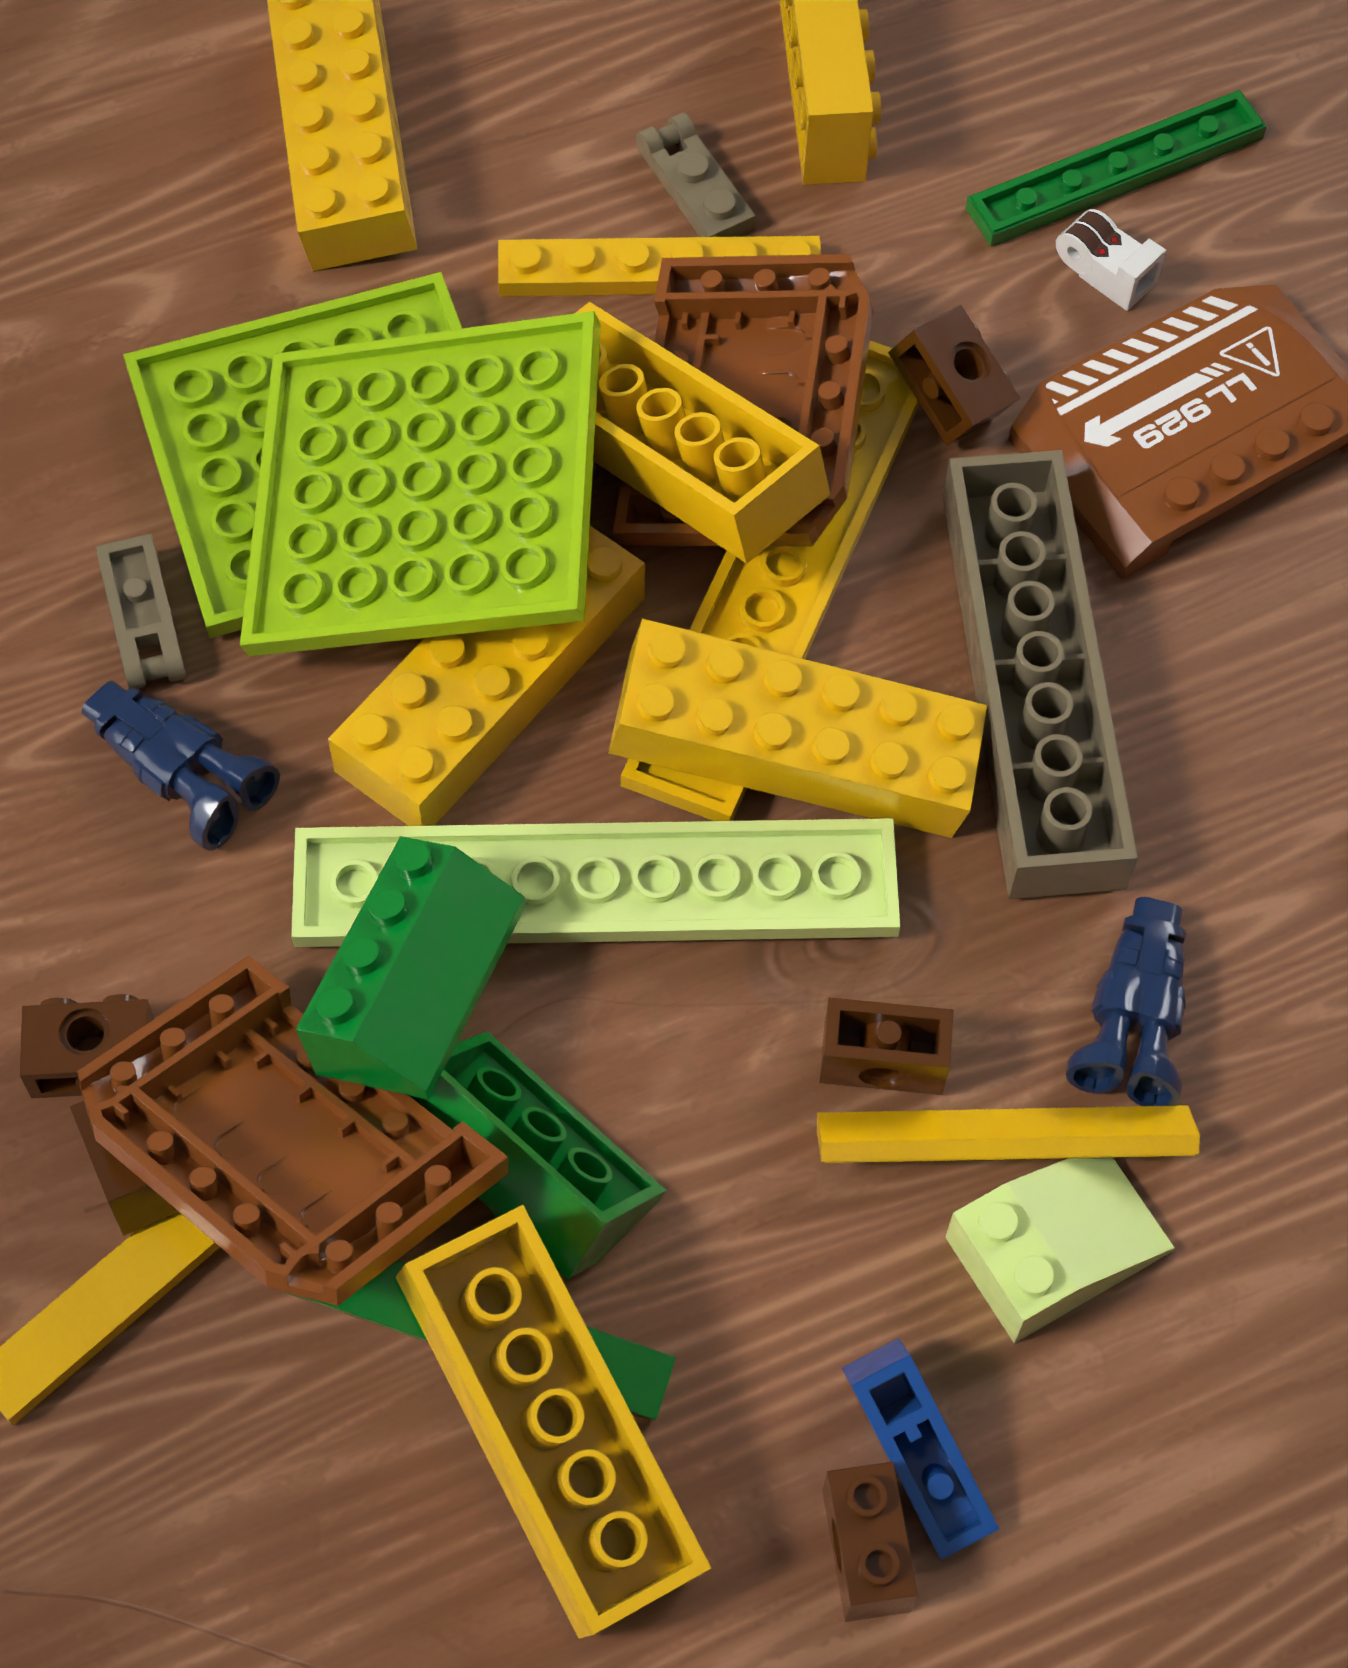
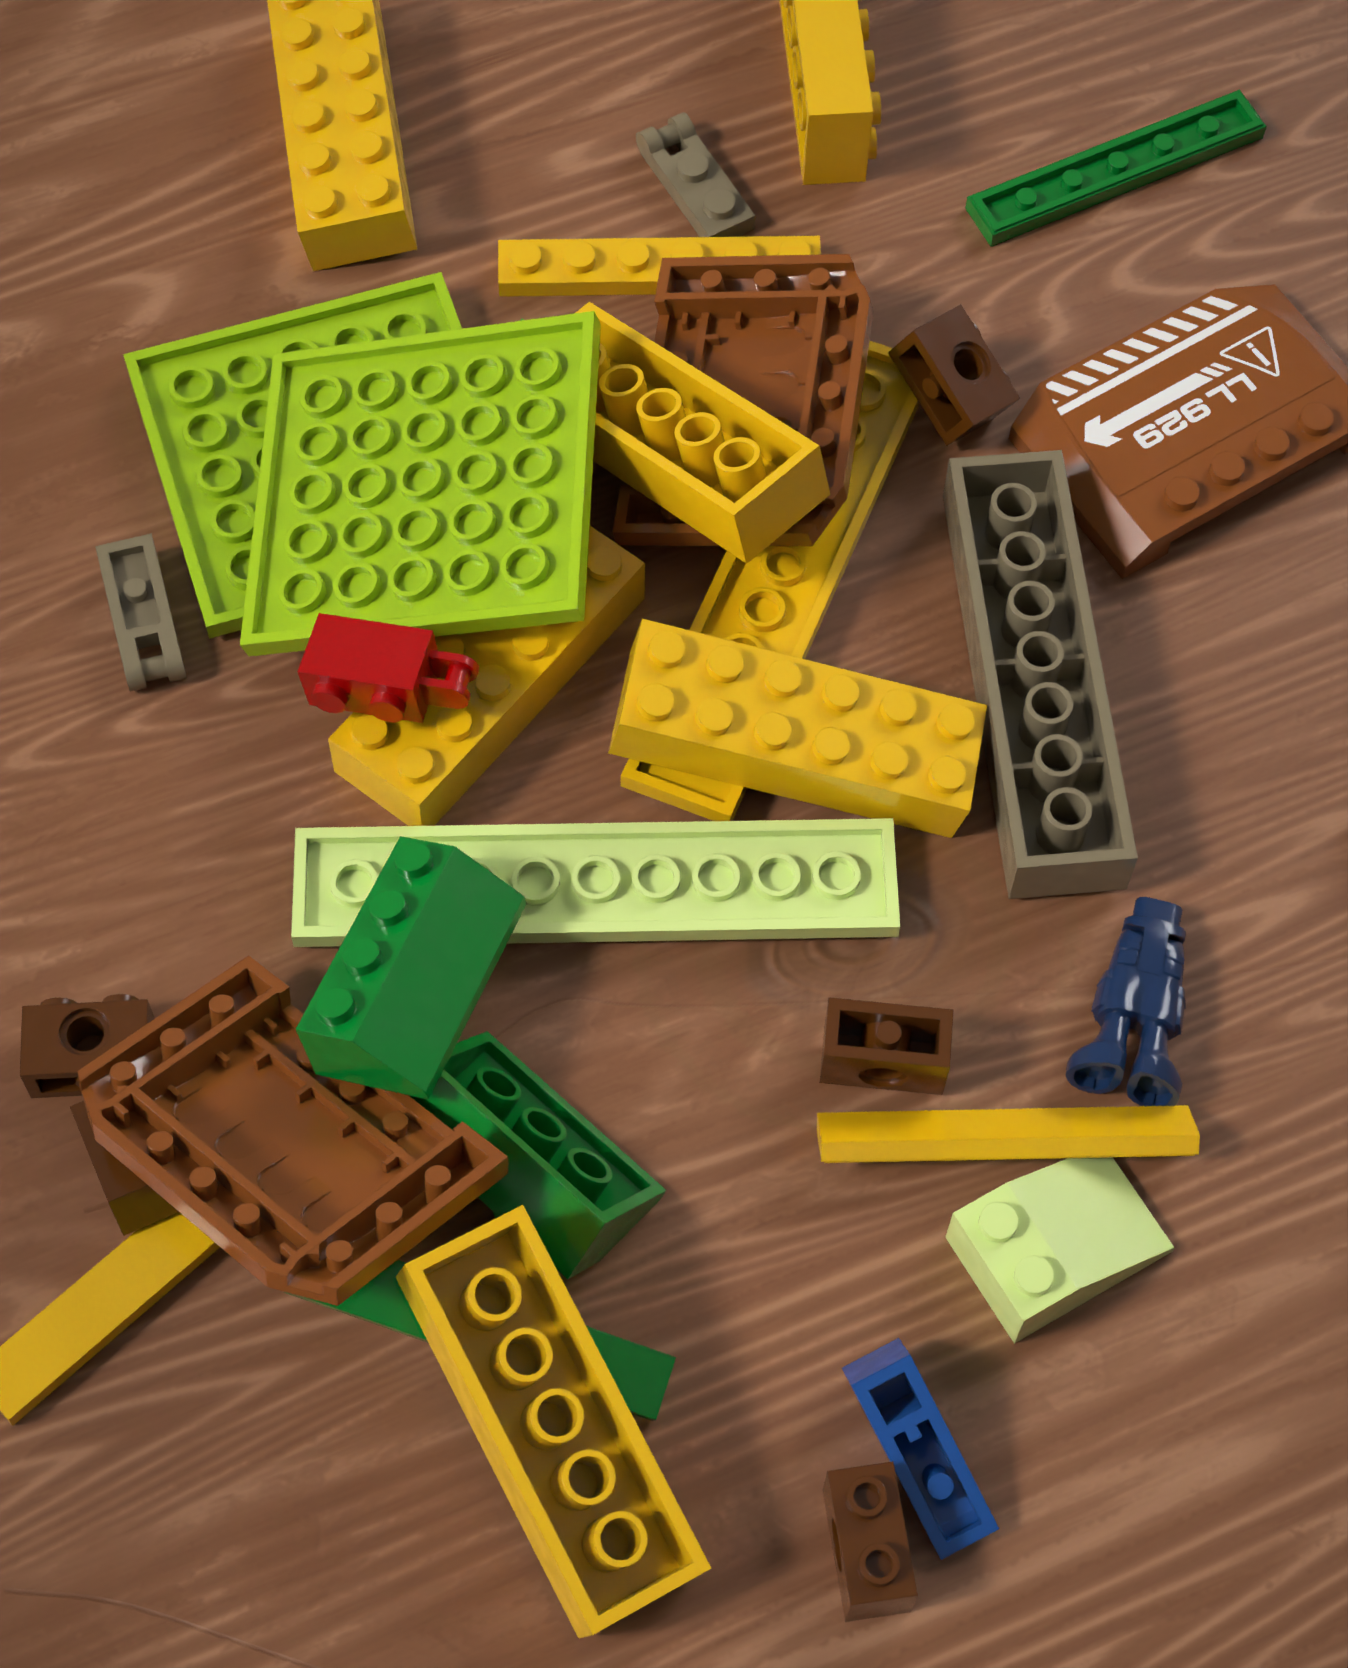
dark blue piece [82,681,280,851] -> none
white leg [1056,209,1166,311] -> none
none -> red brick [297,613,480,723]

